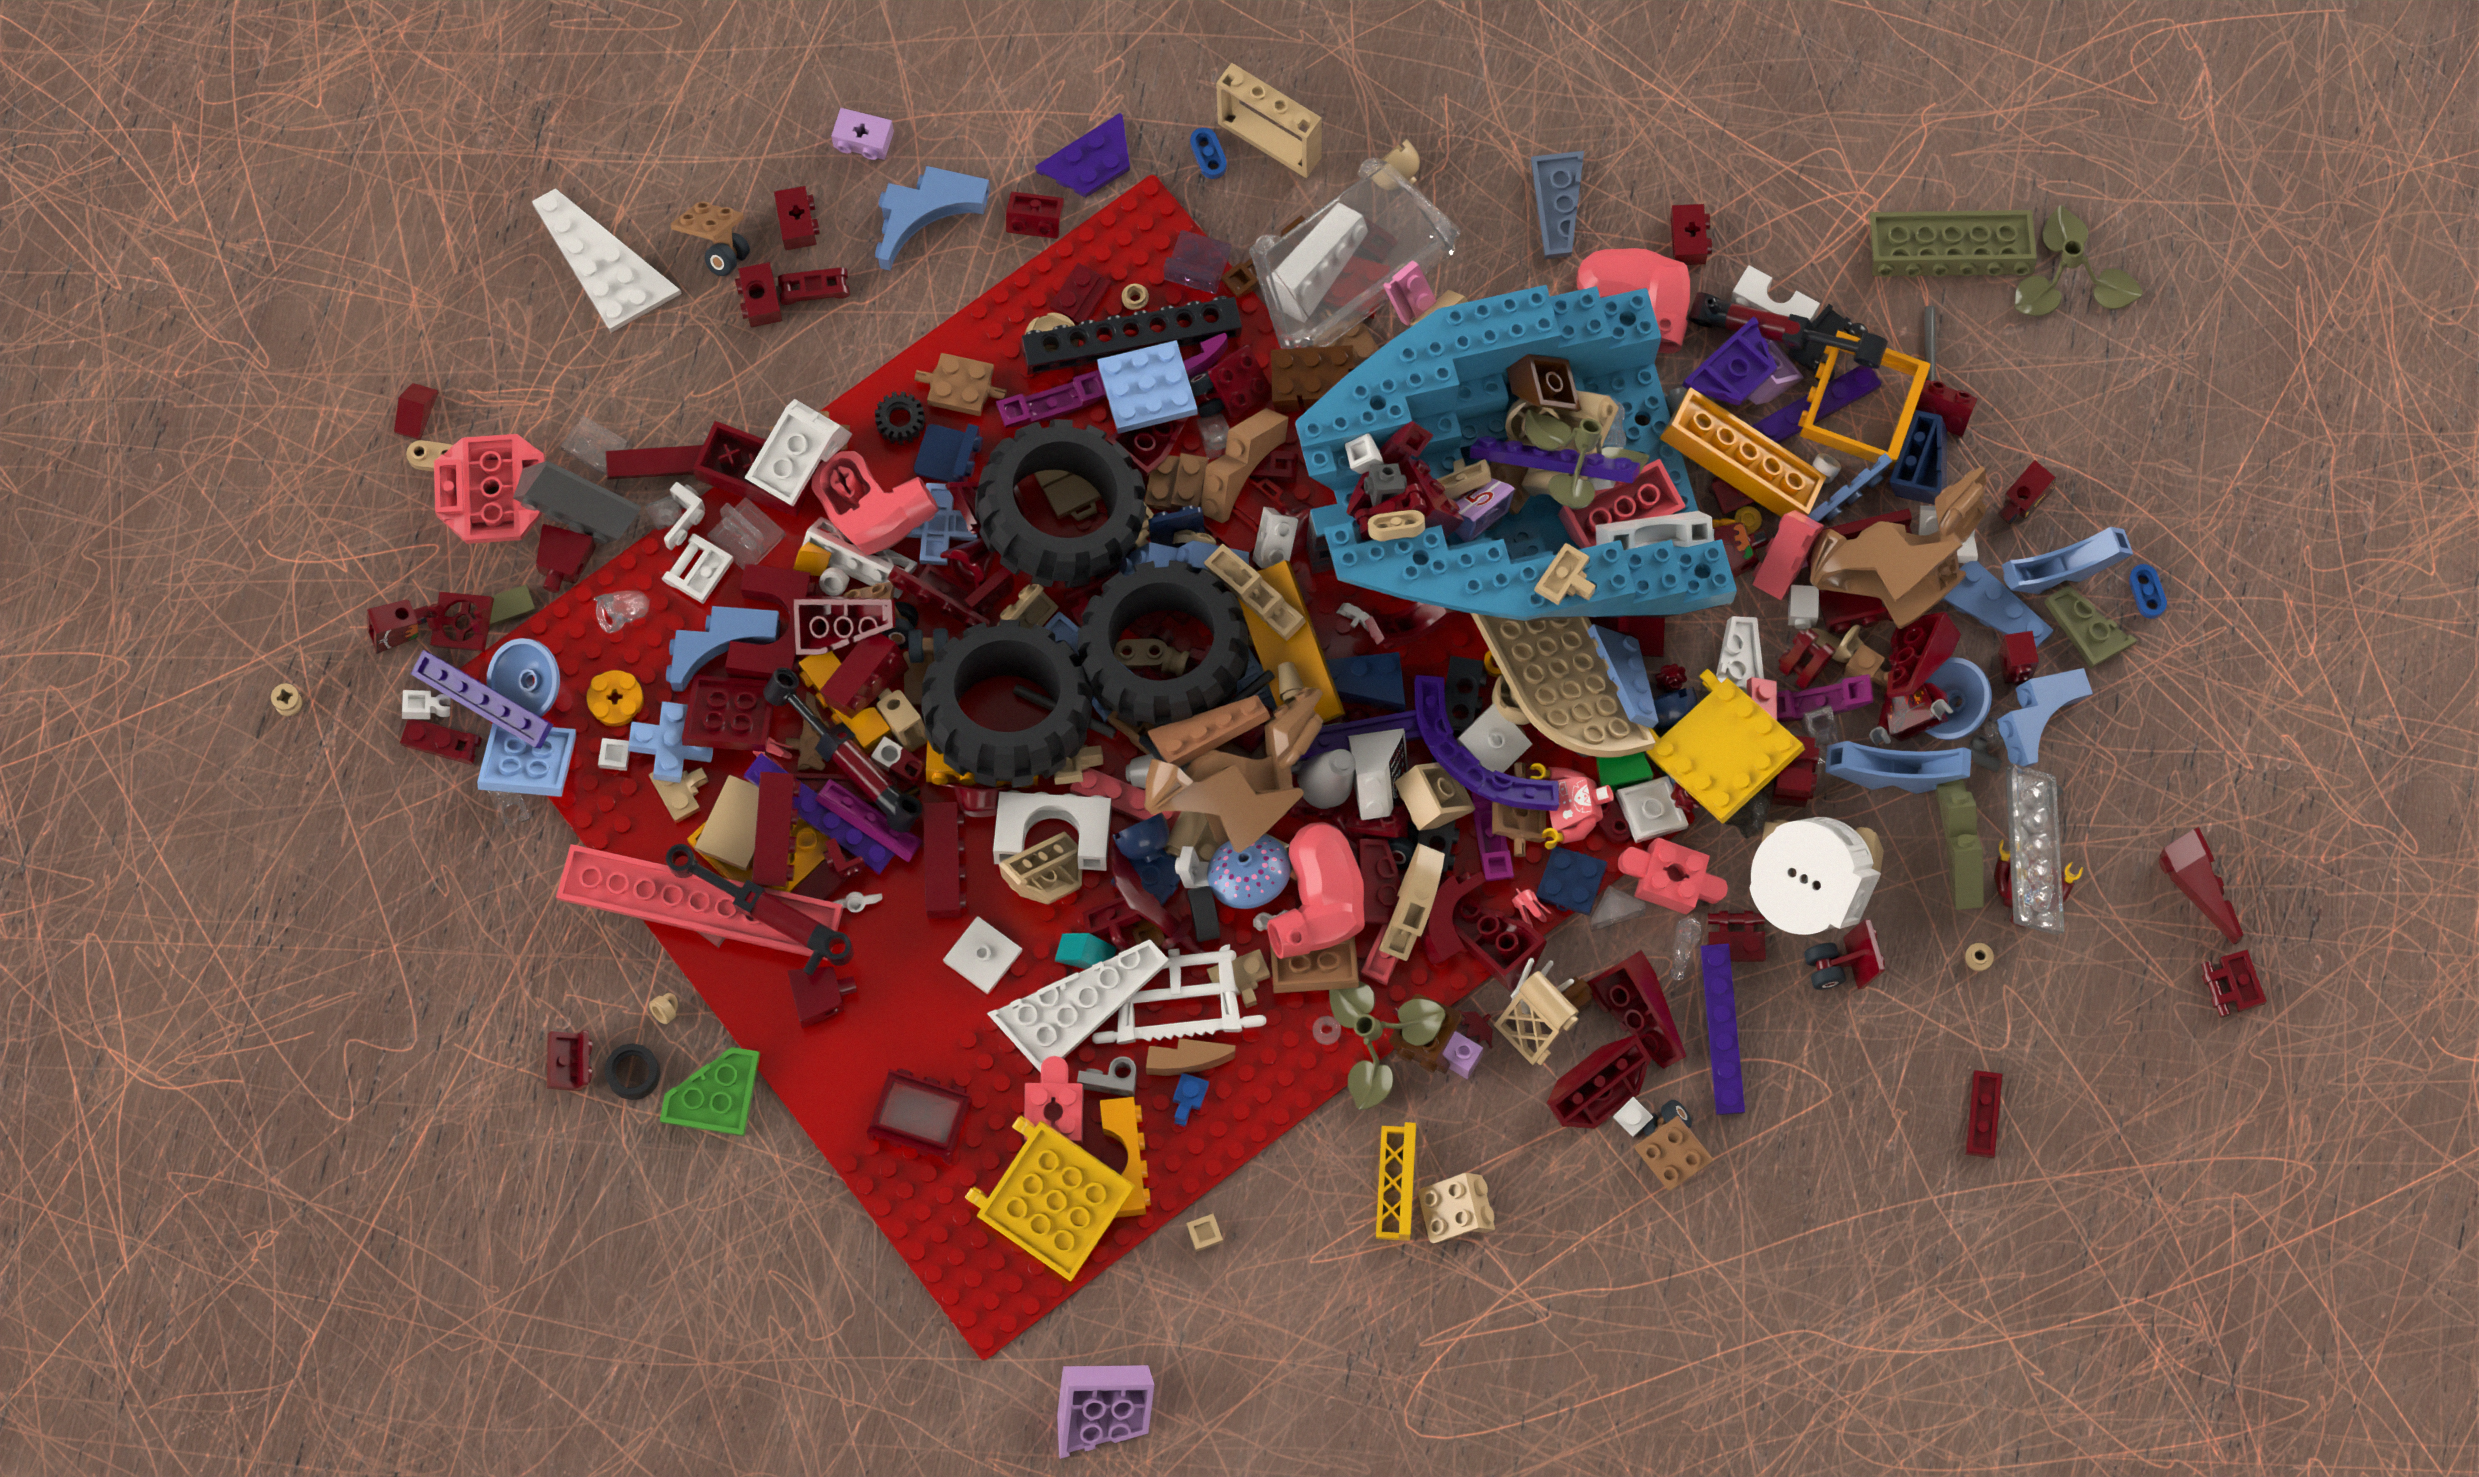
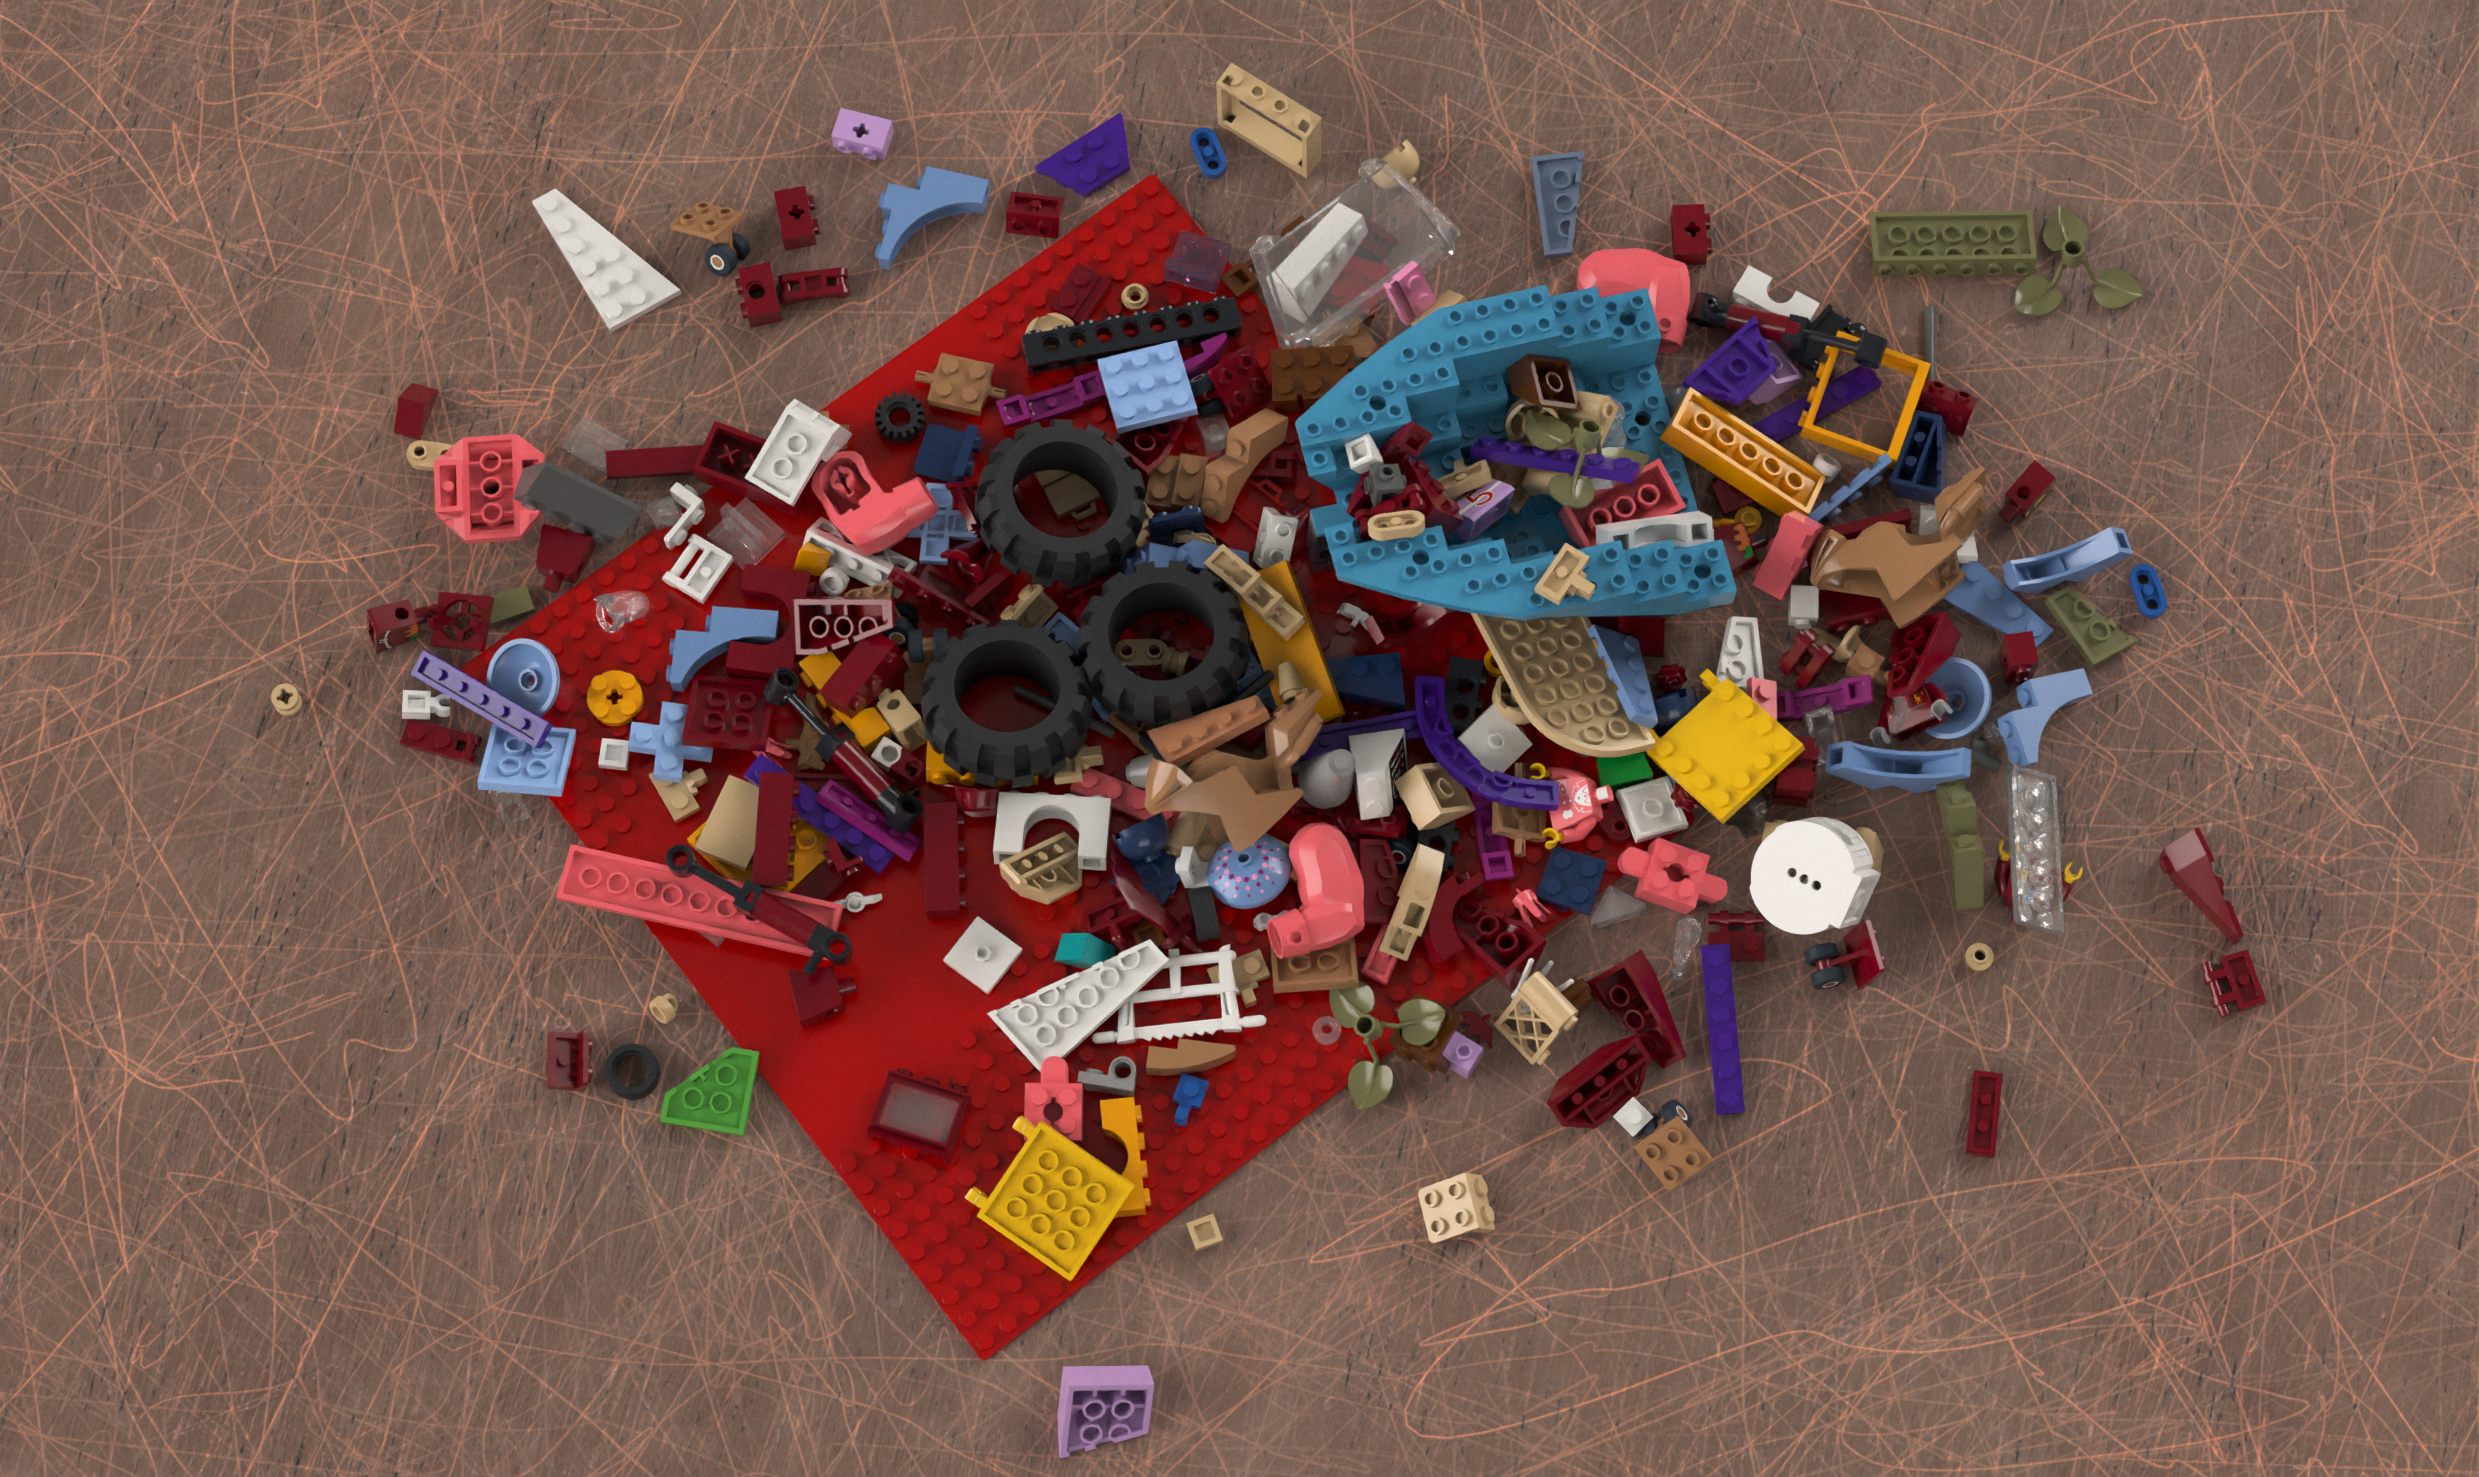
yellow fence [1376,1122,1416,1241] -> none

